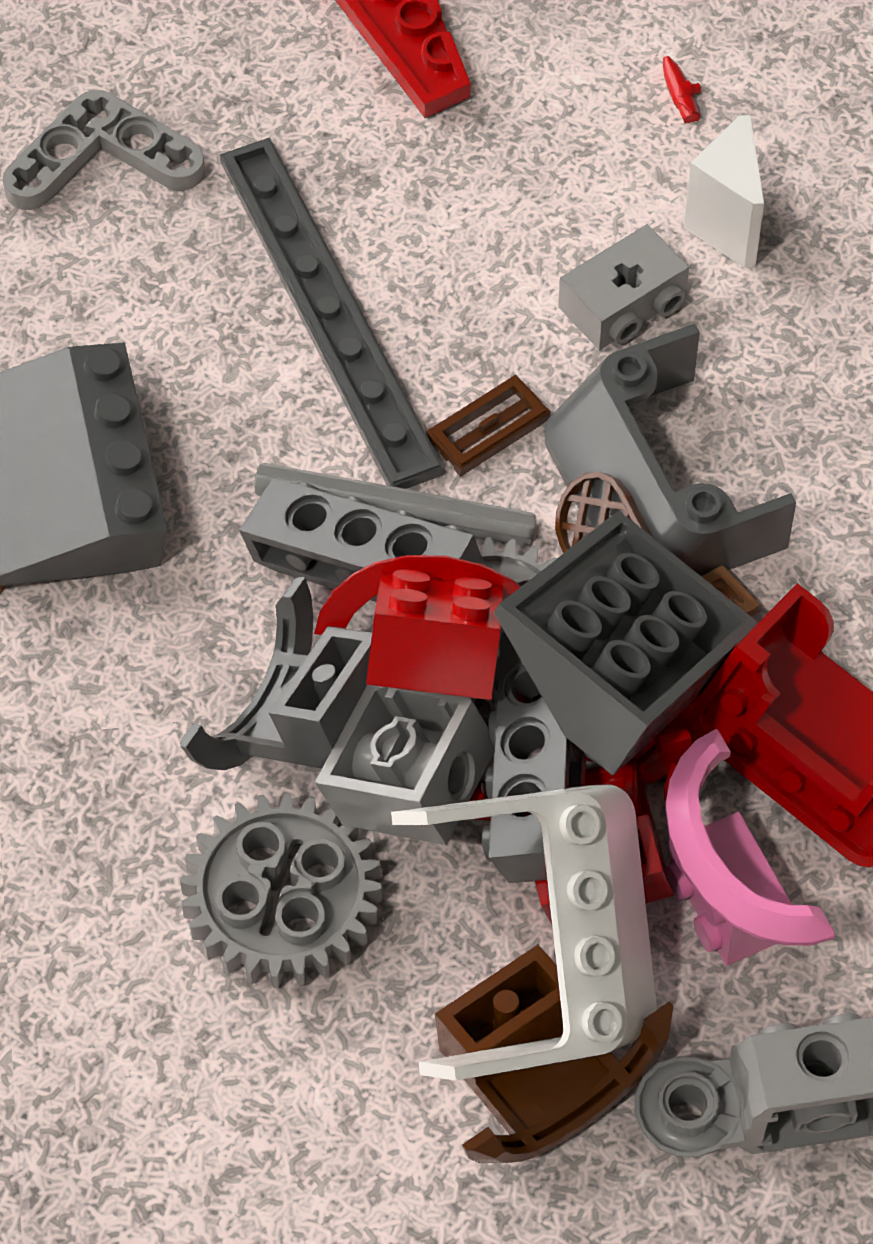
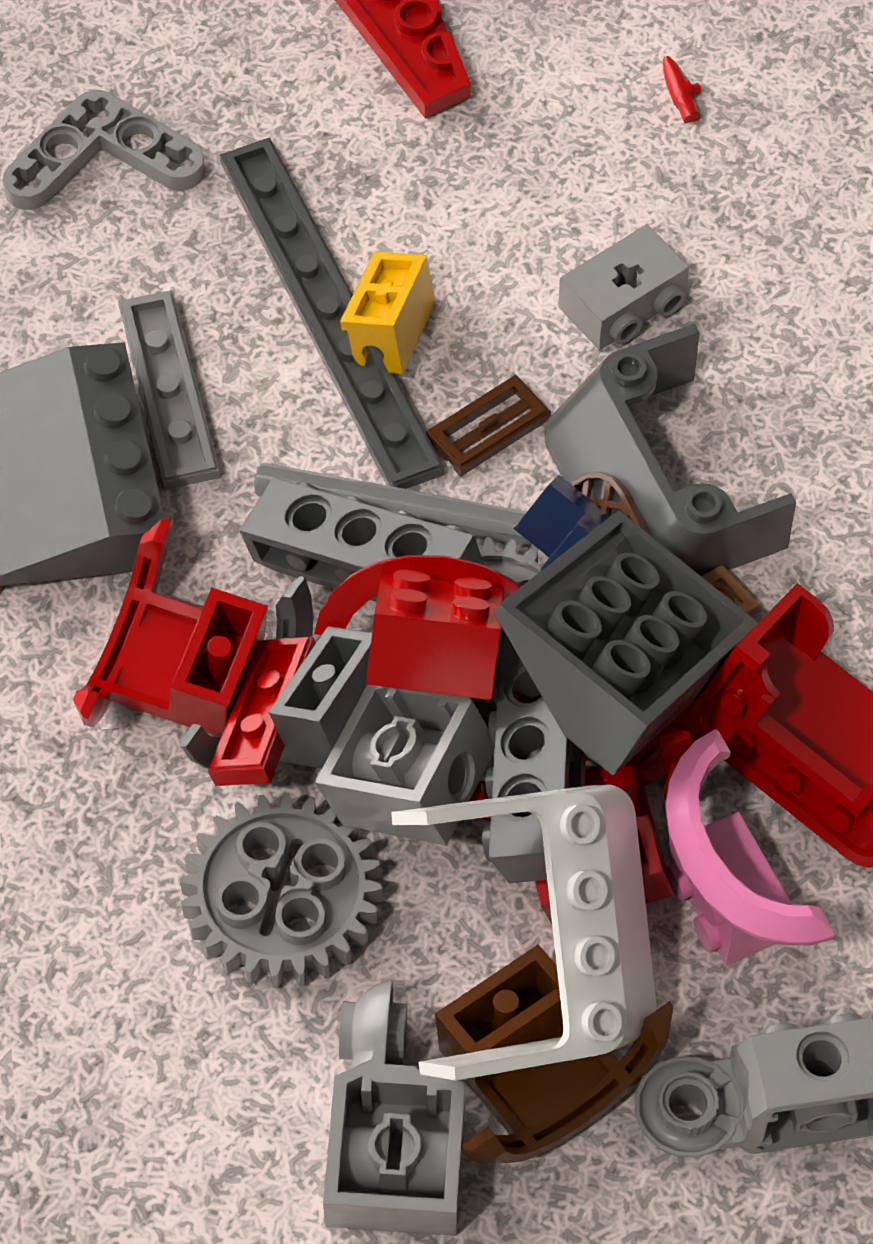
white slope [684,115,764,268] -> none
none -> red piece [73,518,268,735]
none -> light grey tile [118,290,220,490]
none -> red tile [208,637,316,786]
none -> light grey brick [323,980,465,1236]
none -> yellow hinge [340,251,435,374]
none -> dark blue brick [514,475,609,571]

